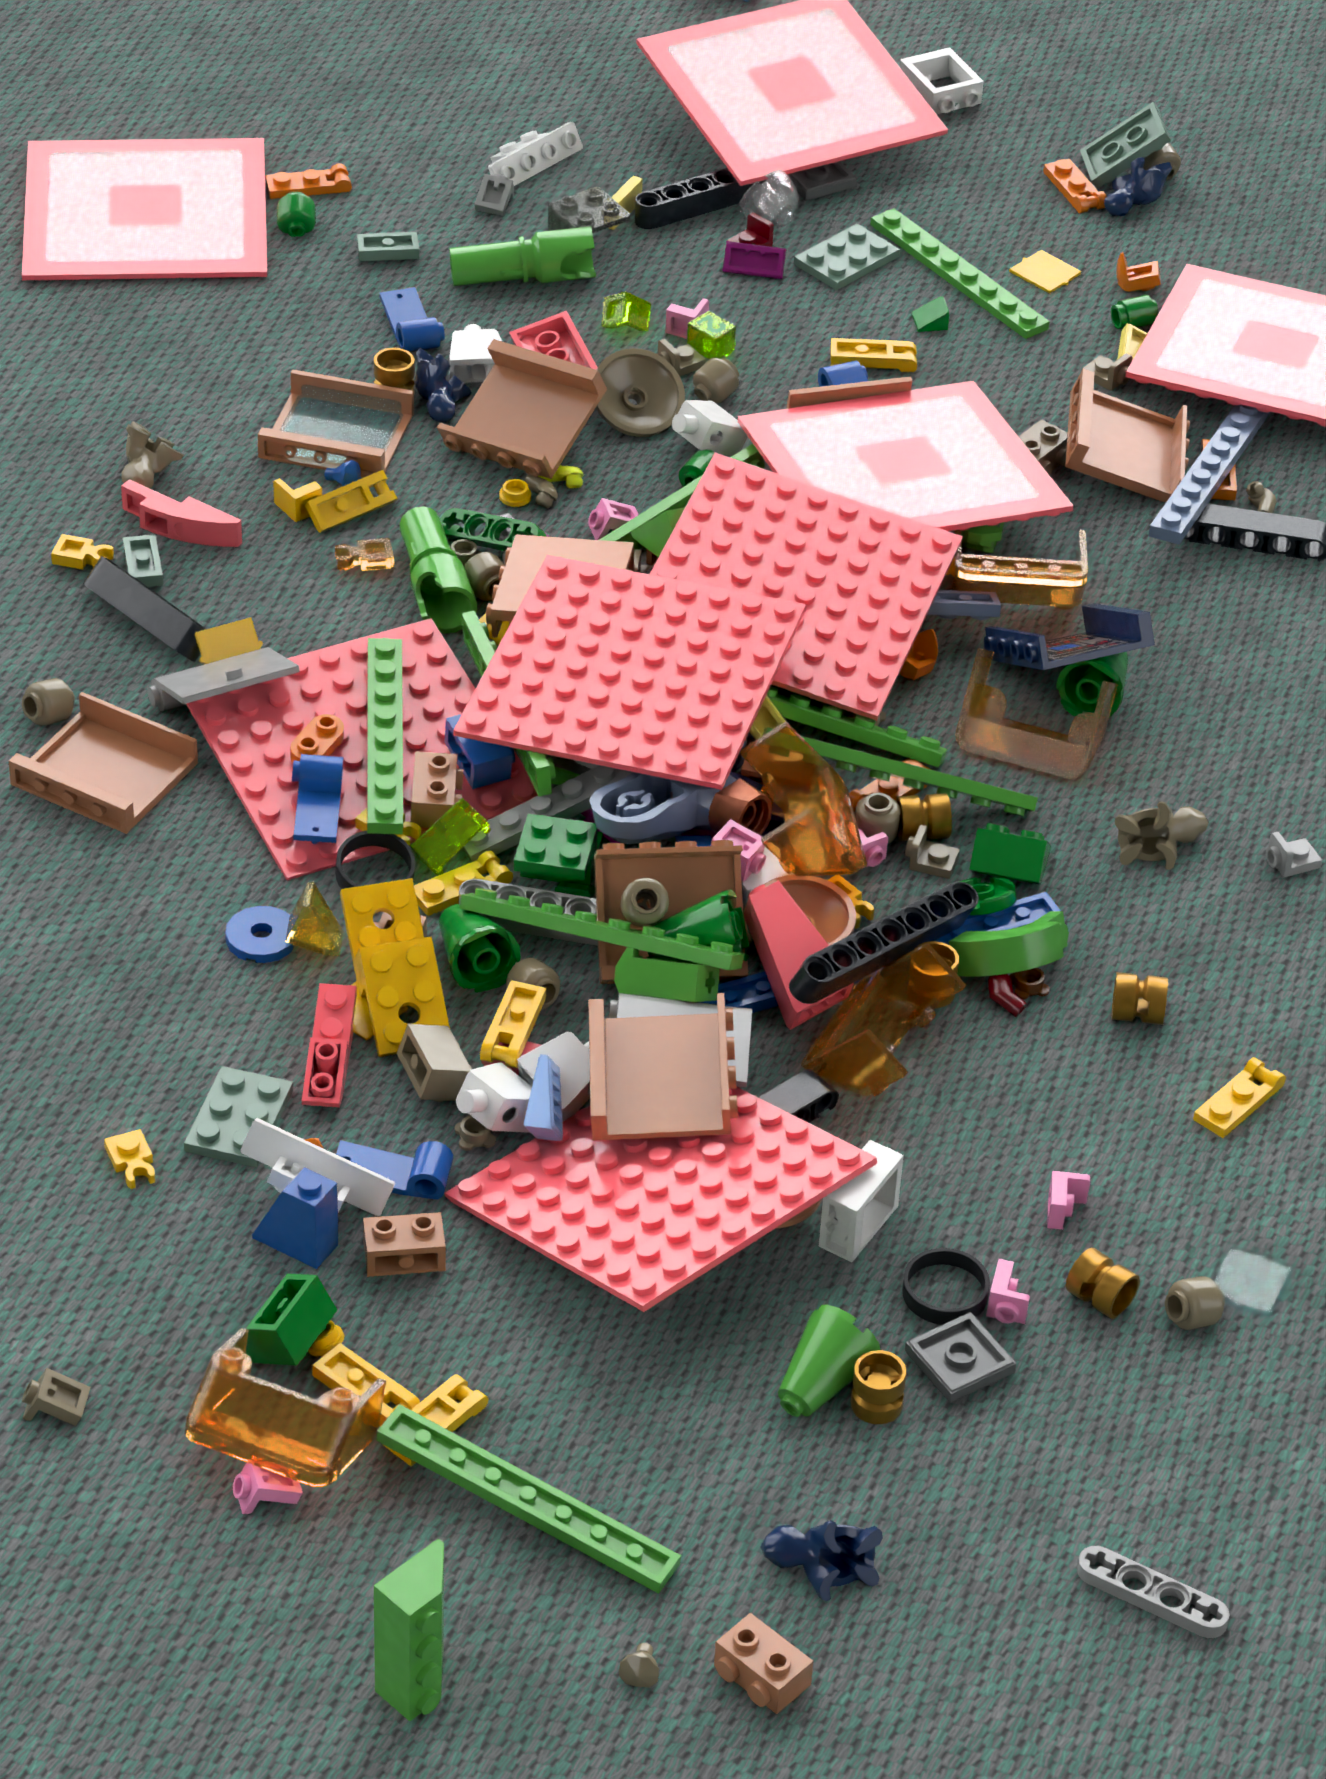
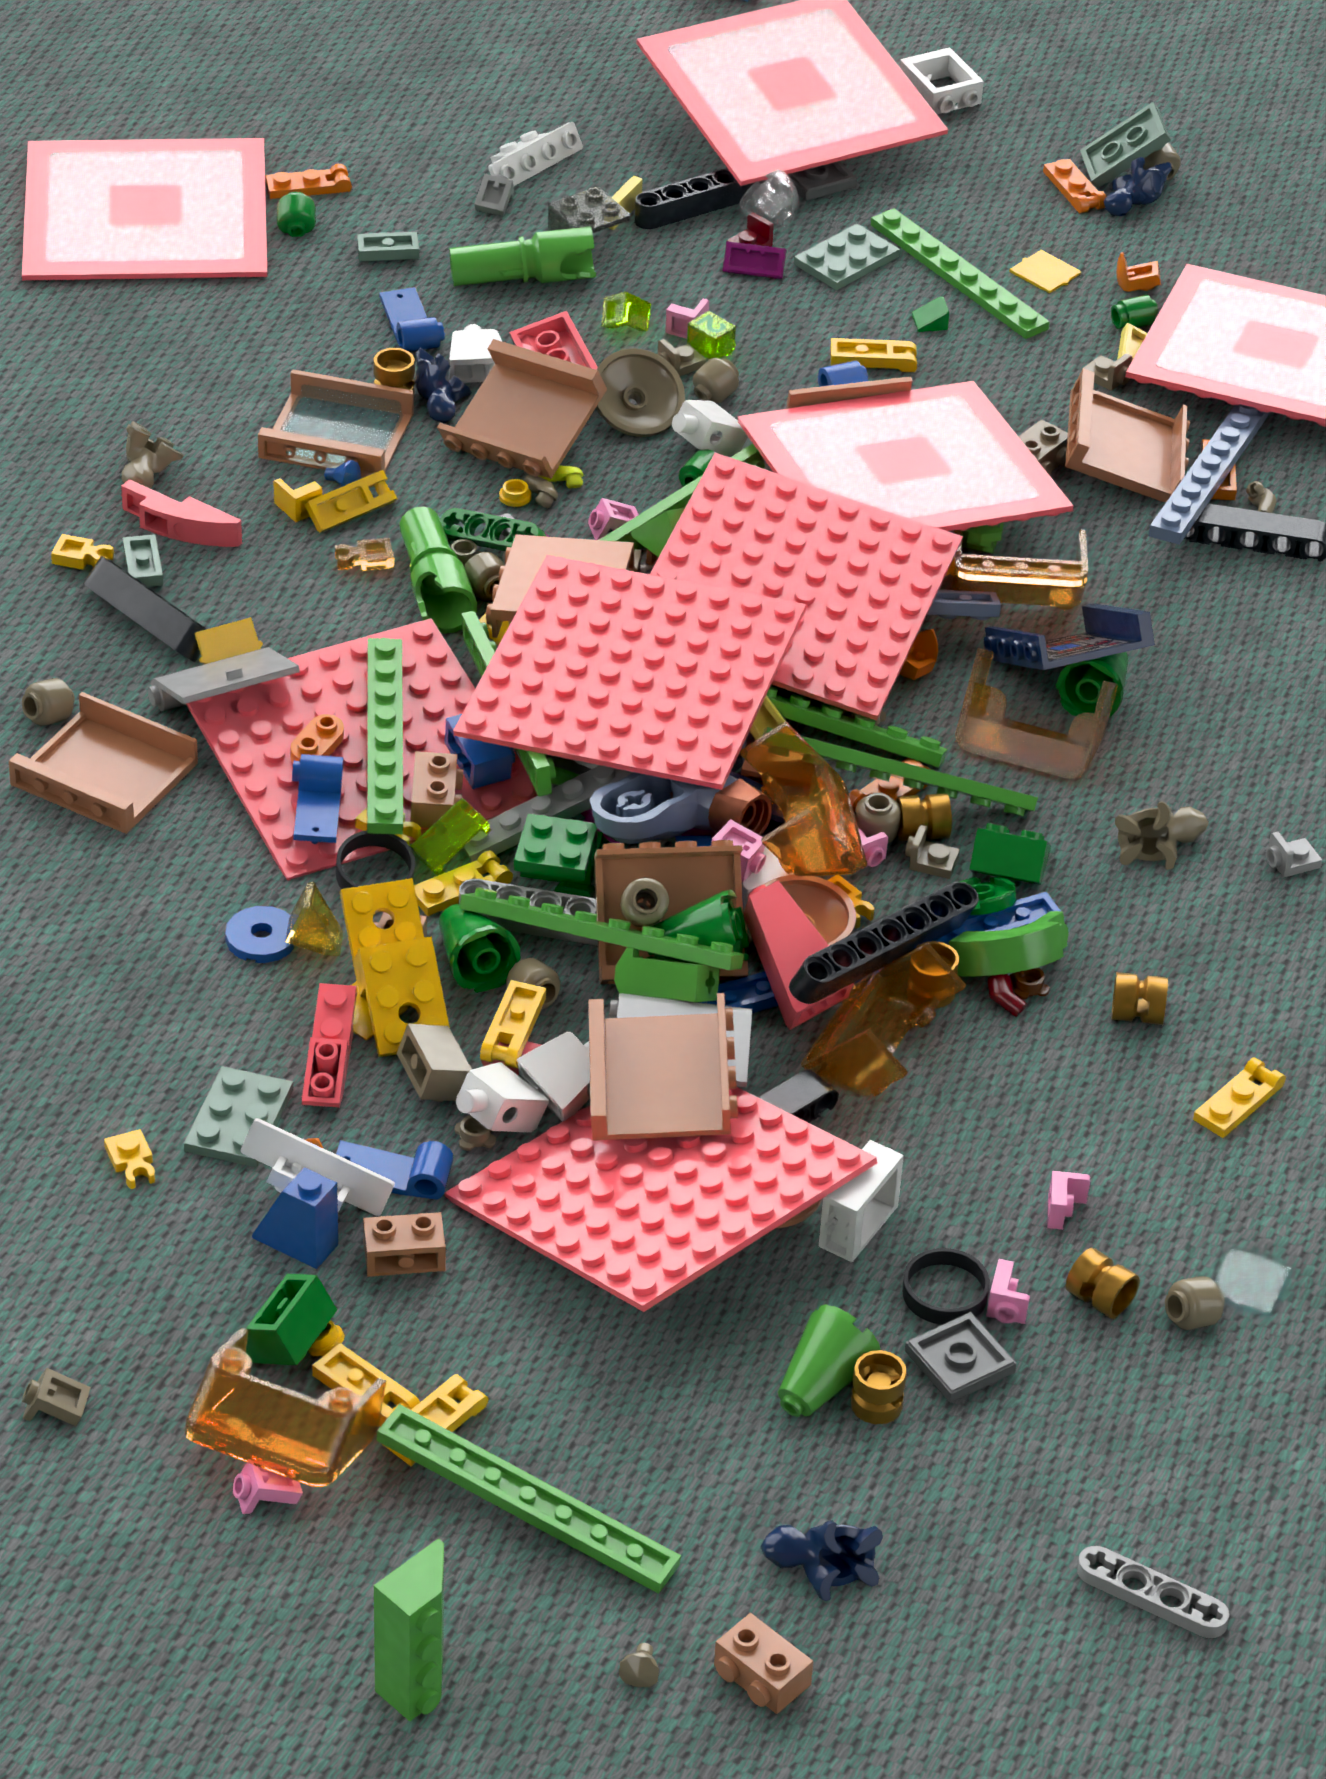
light blue slope [523,1054,563,1141] -> none

